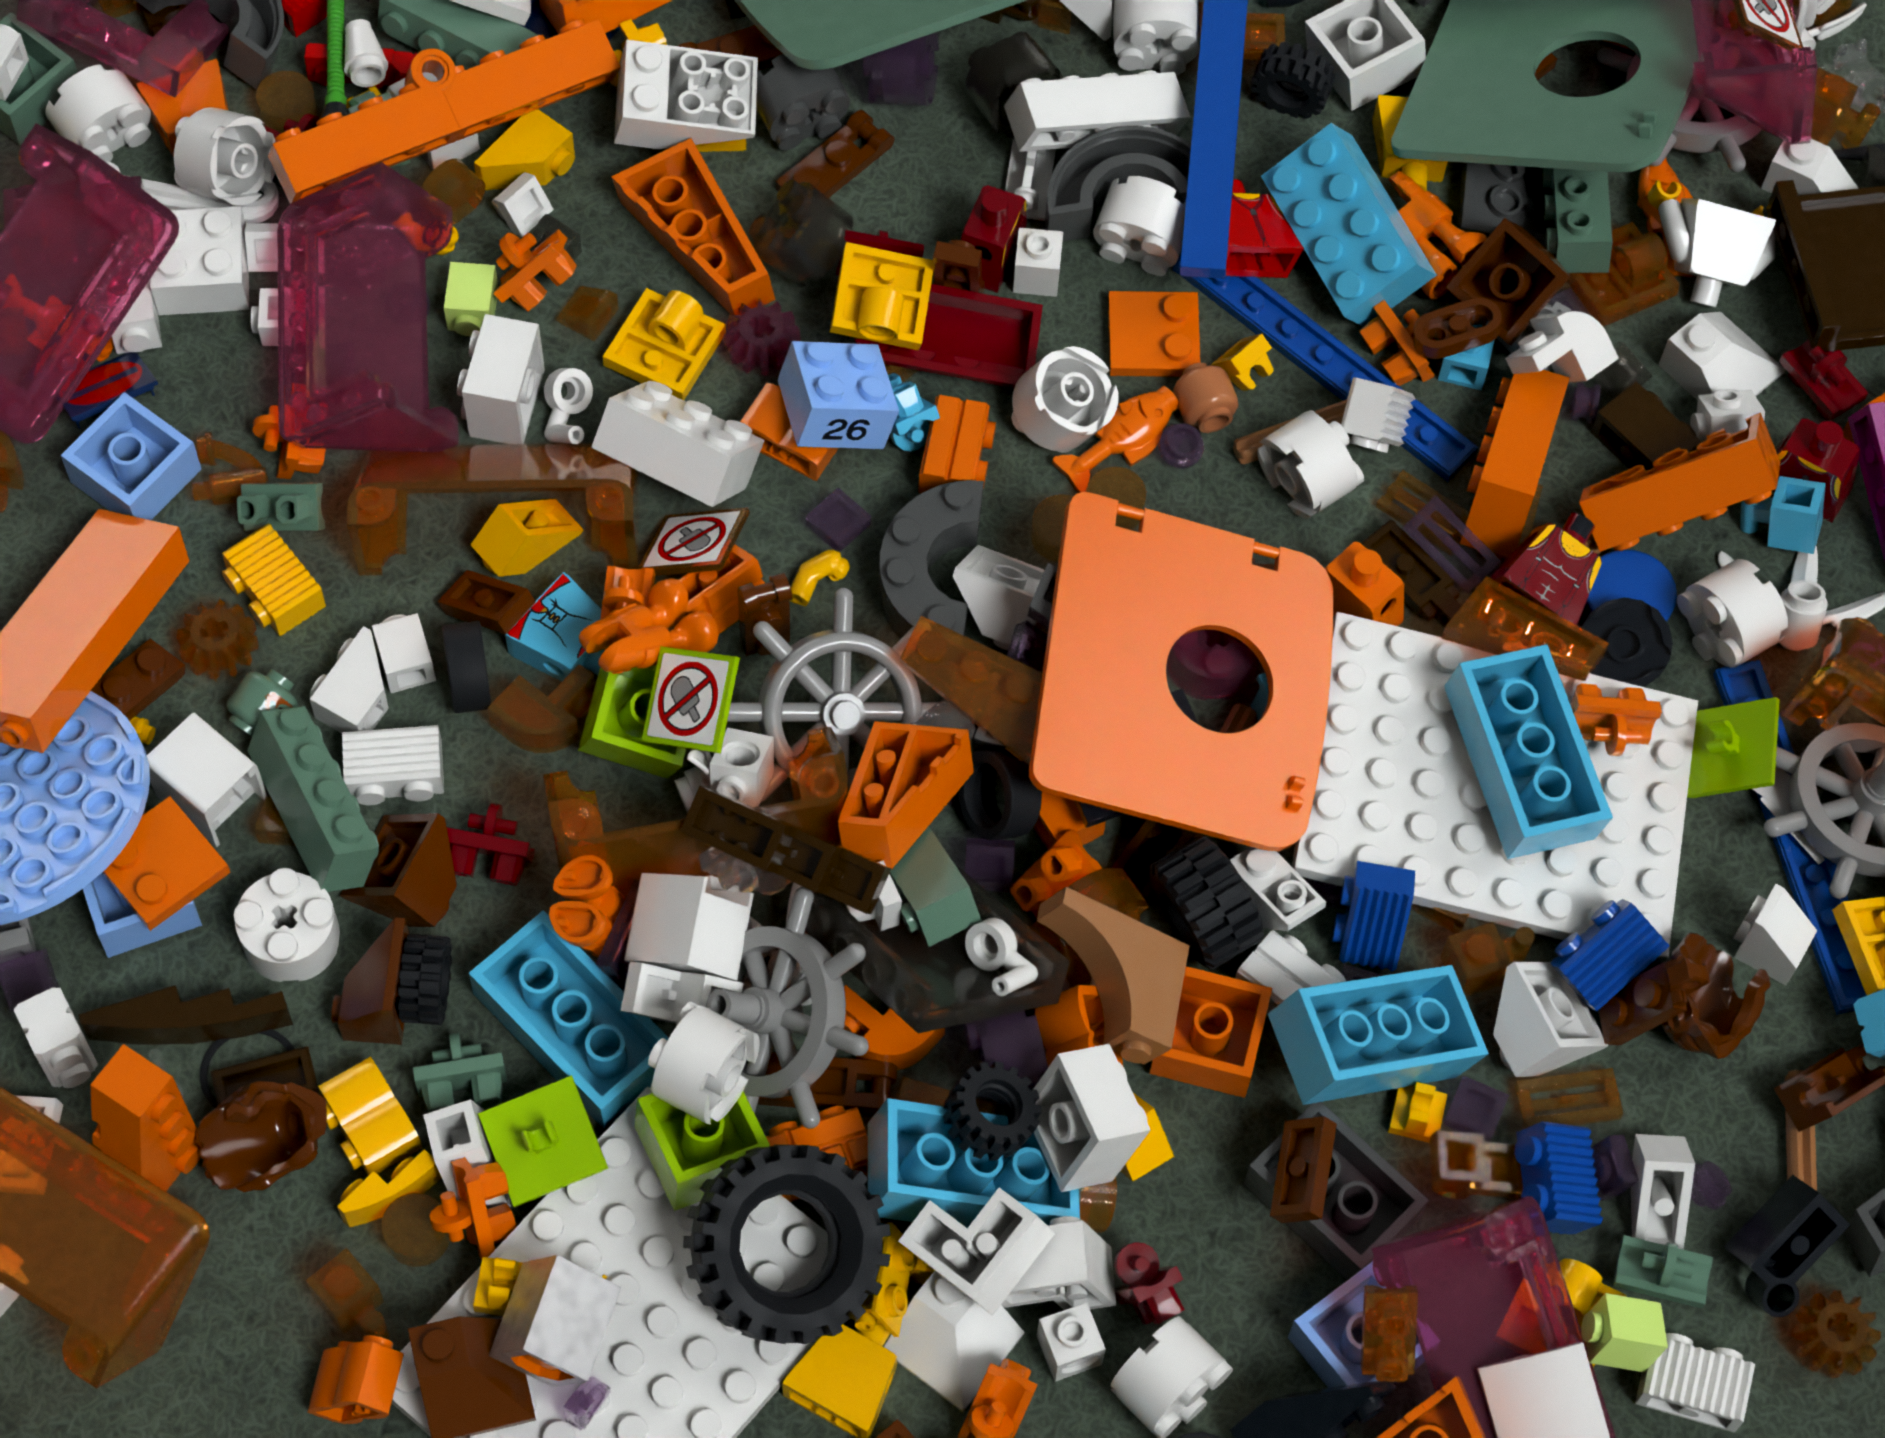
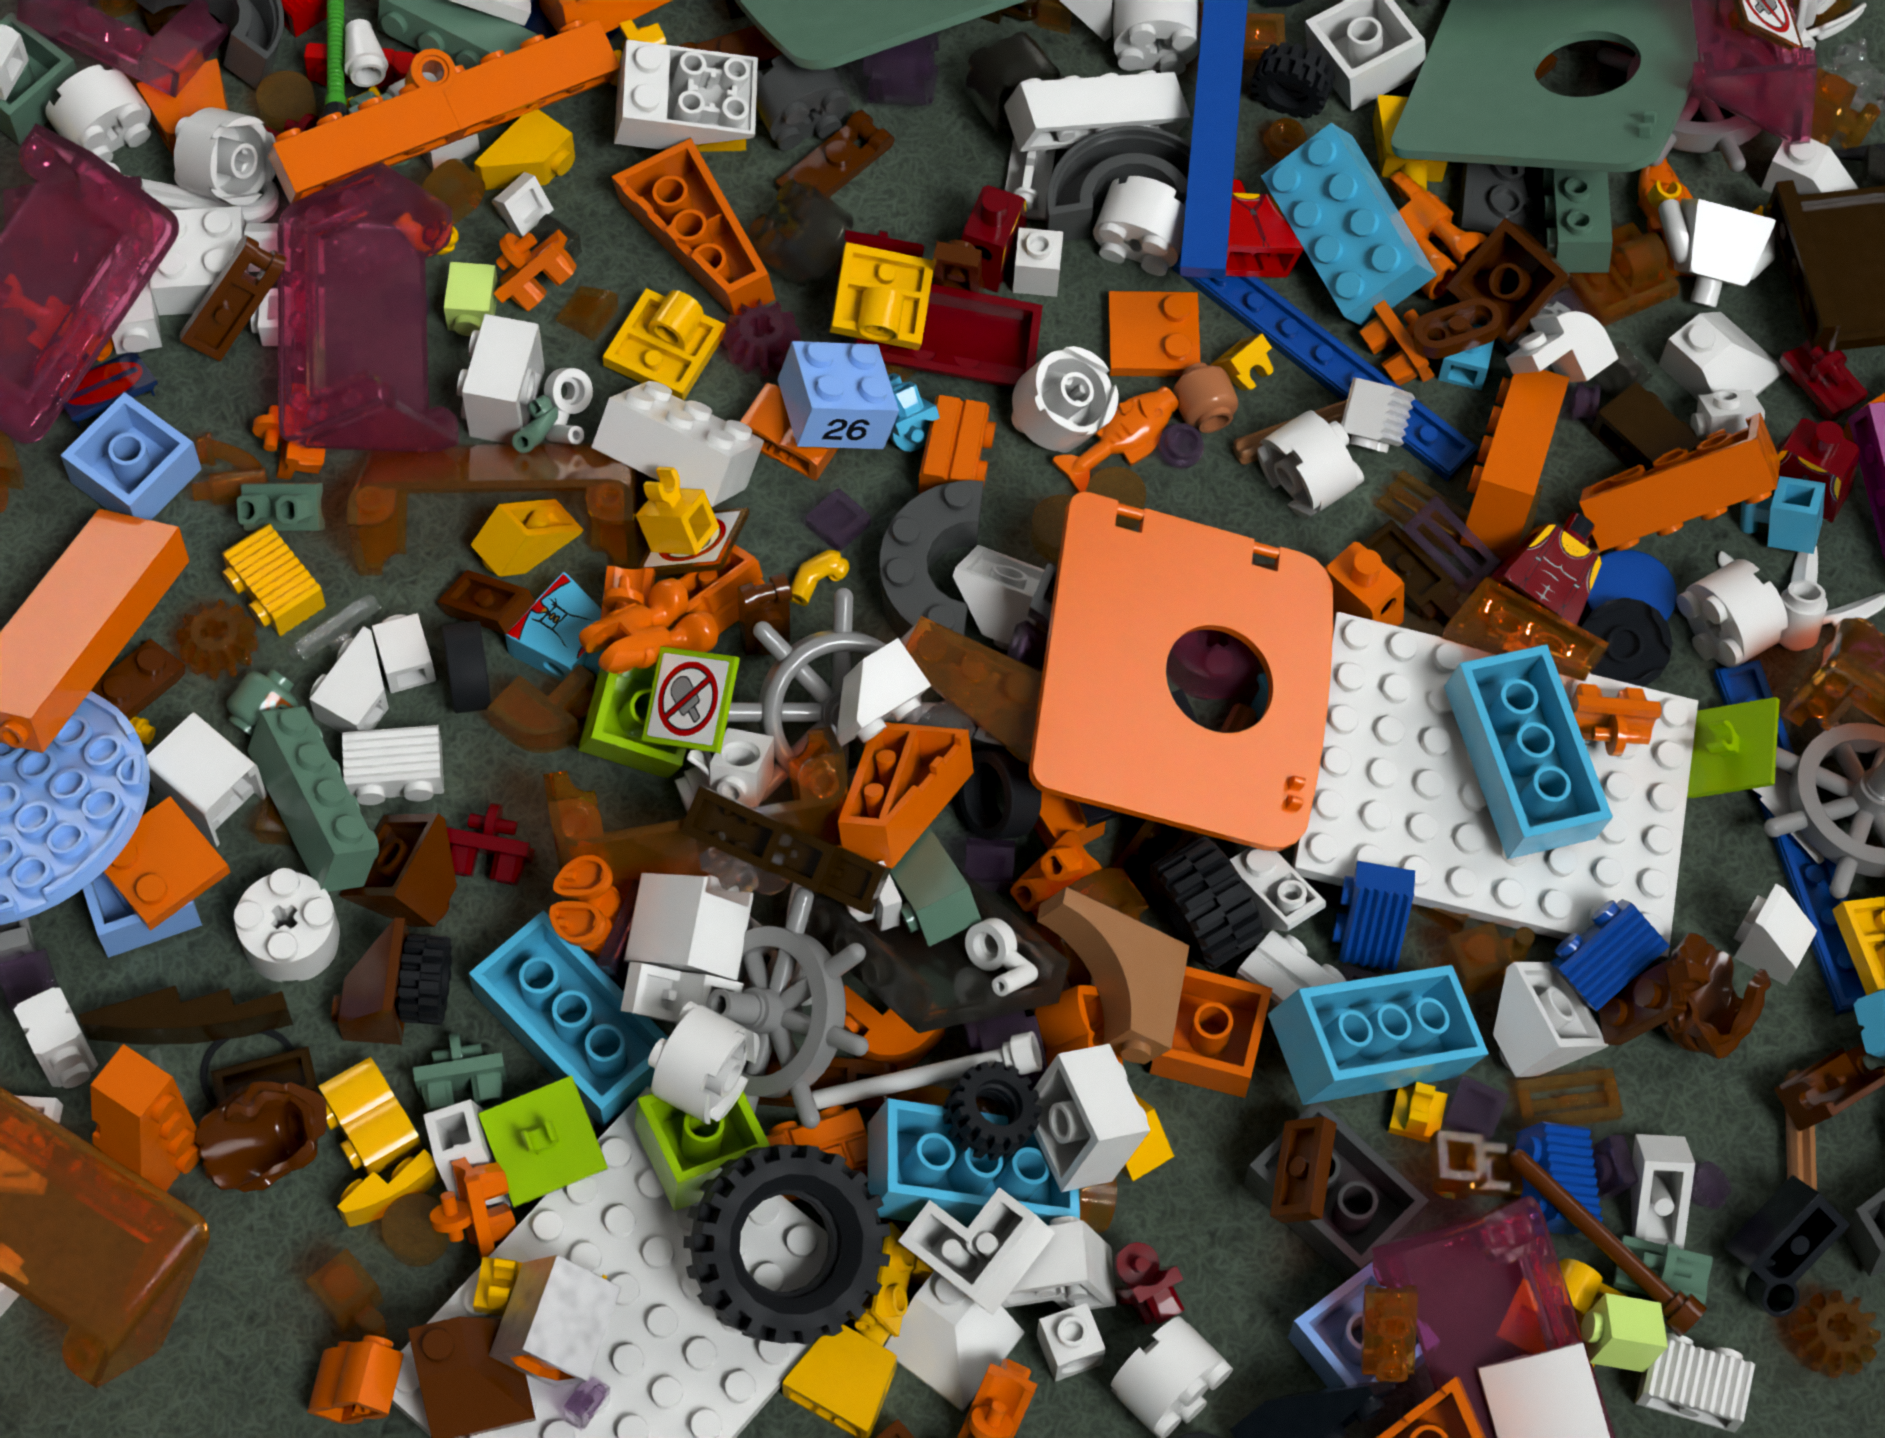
none -> reddish brown plate [180,235,287,362]
none -> clear plate [288,594,382,663]
none -> sand green arm [512,395,558,453]
none -> yellow brick [636,467,719,555]
none -> white piece [812,1031,1042,1110]
none -> white slope [836,638,931,746]
none -> clear orange plate [1264,118,1307,159]
none -> reddish brown piece [1508,1149,1707,1337]

